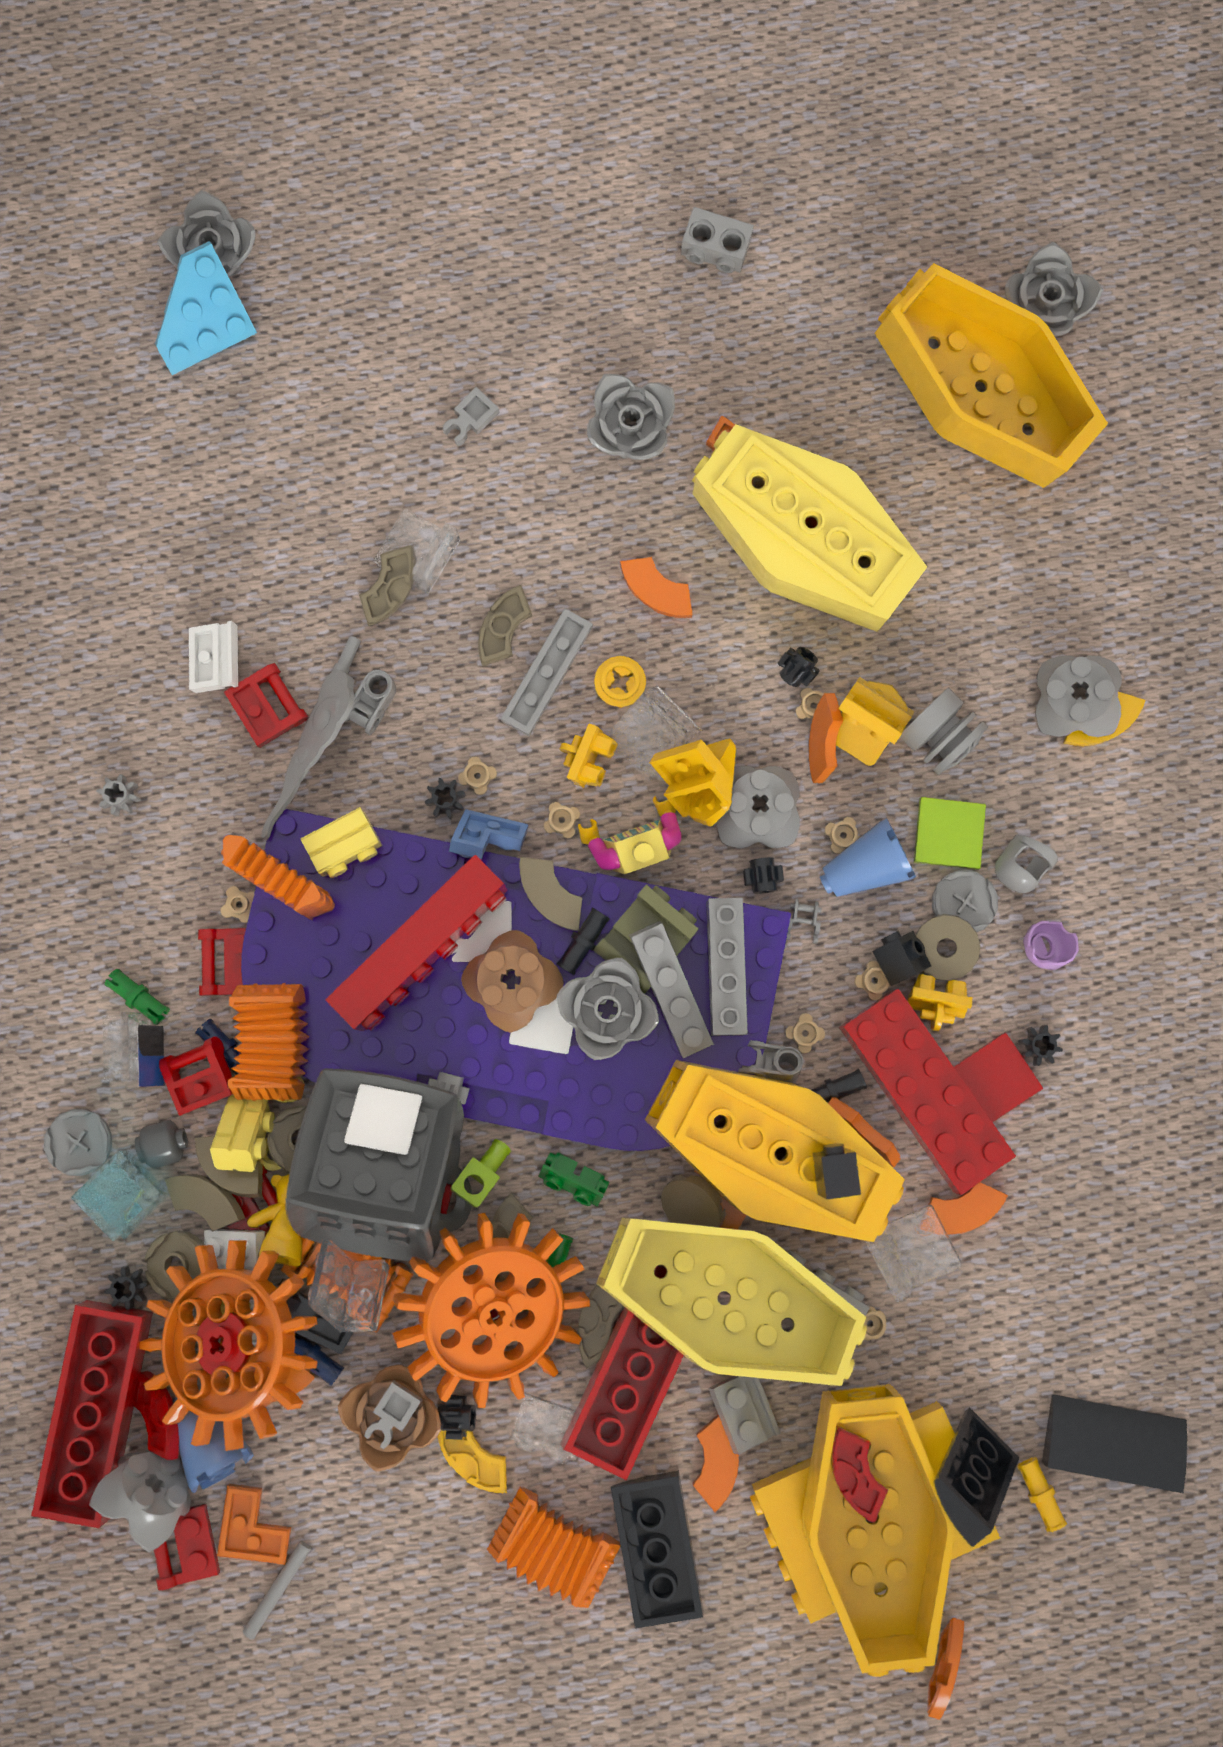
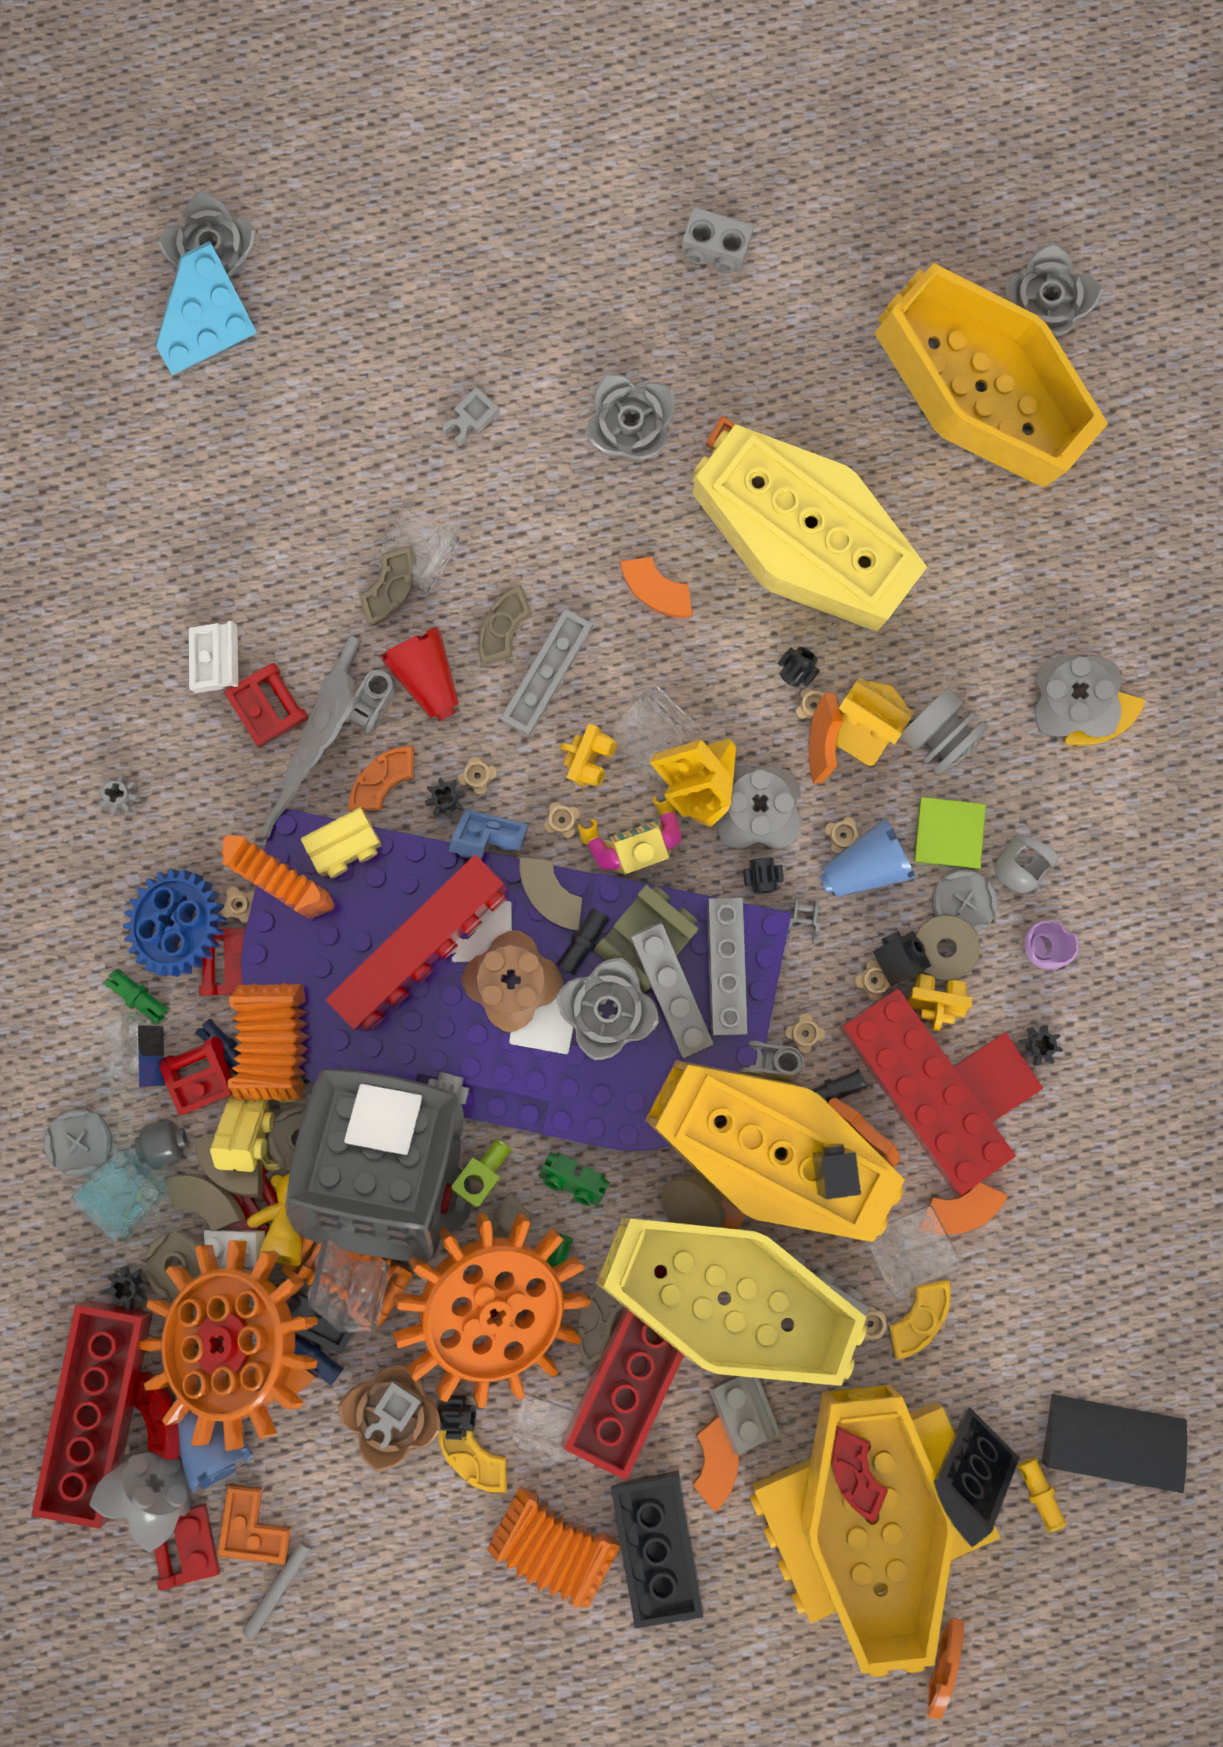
yellow gear [594,656,646,708] -> none
none -> blue gear [123,869,226,977]
none -> orange tile [348,746,414,812]
none -> red cone [380,626,459,721]
none -> yellow tile [889,1280,951,1360]

